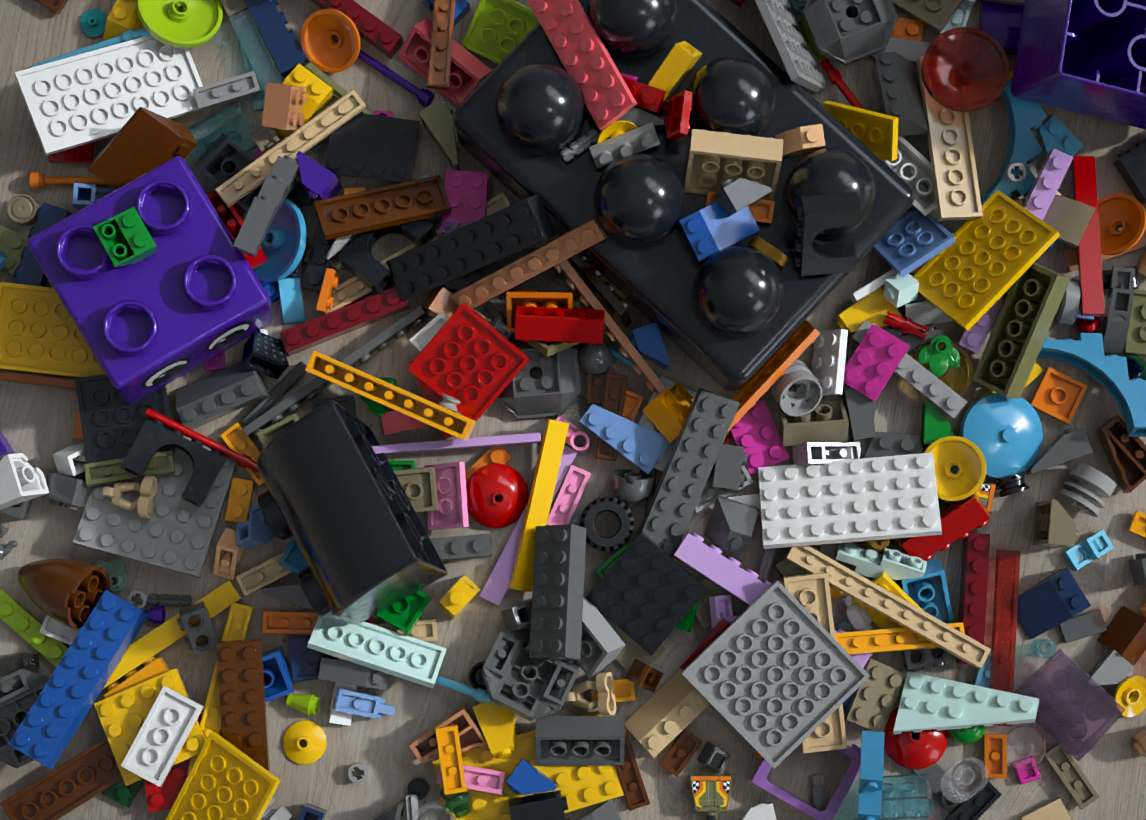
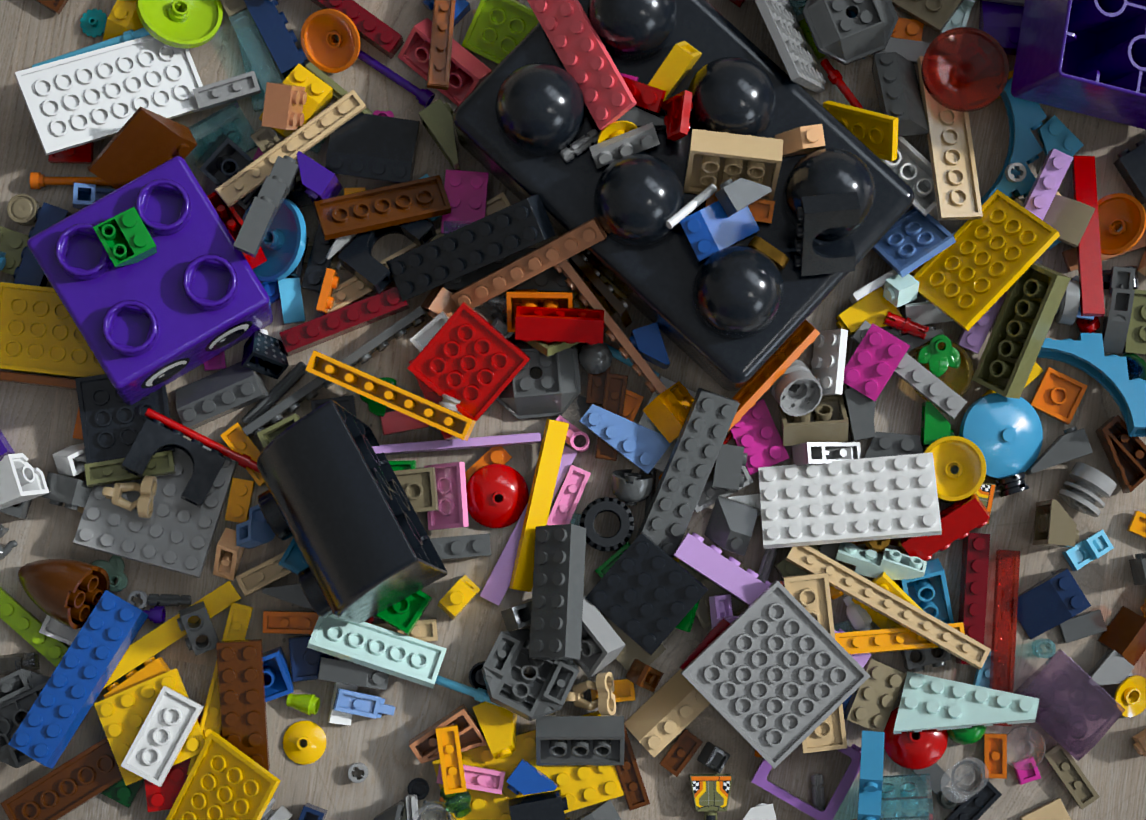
none -> white bar [666,184,717,229]

